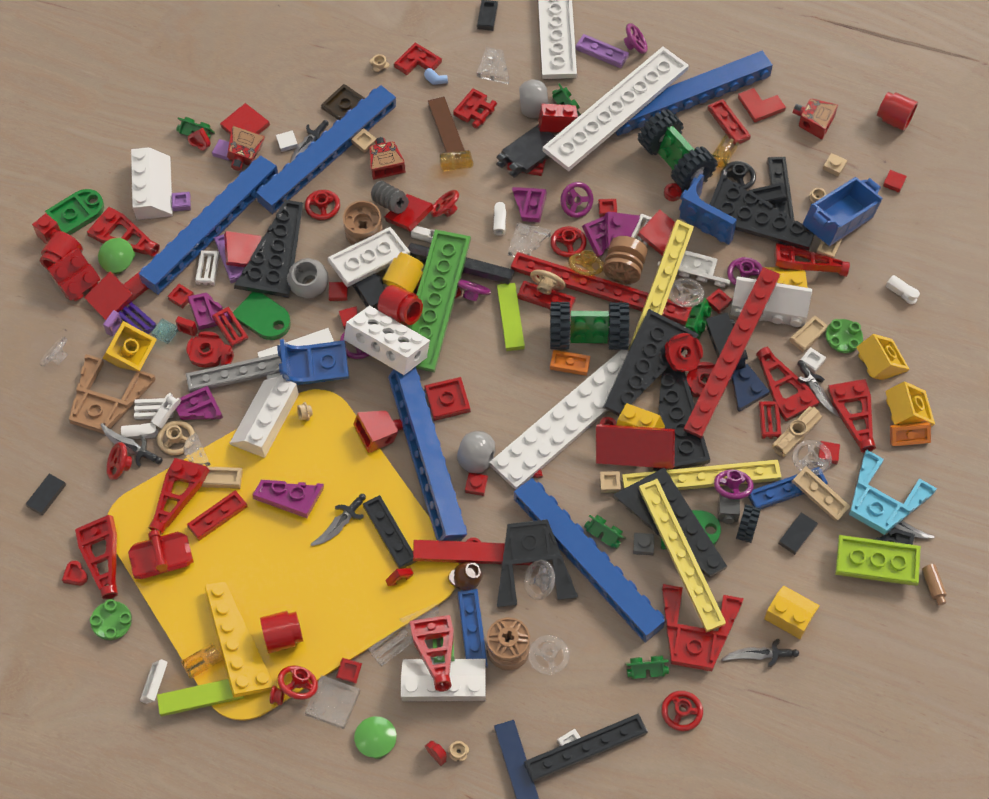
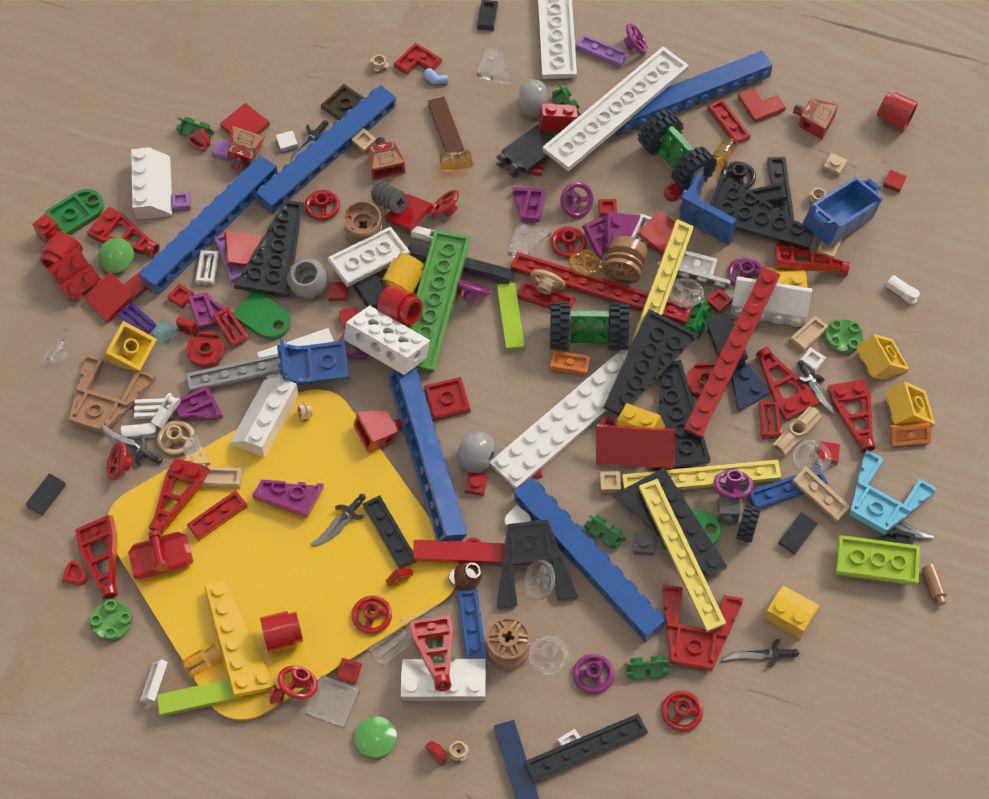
medium lavender tile [103,310,122,336] -> none
red tile [220,344,234,366] -> none
red plate [453,88,497,128] -> none
white bar [493,202,506,236] -> none
red plate [665,333,703,372] -> none
none -> red piece [351,595,392,634]
none -> white tile [505,505,531,527]
none -> magenta piece [573,654,614,694]

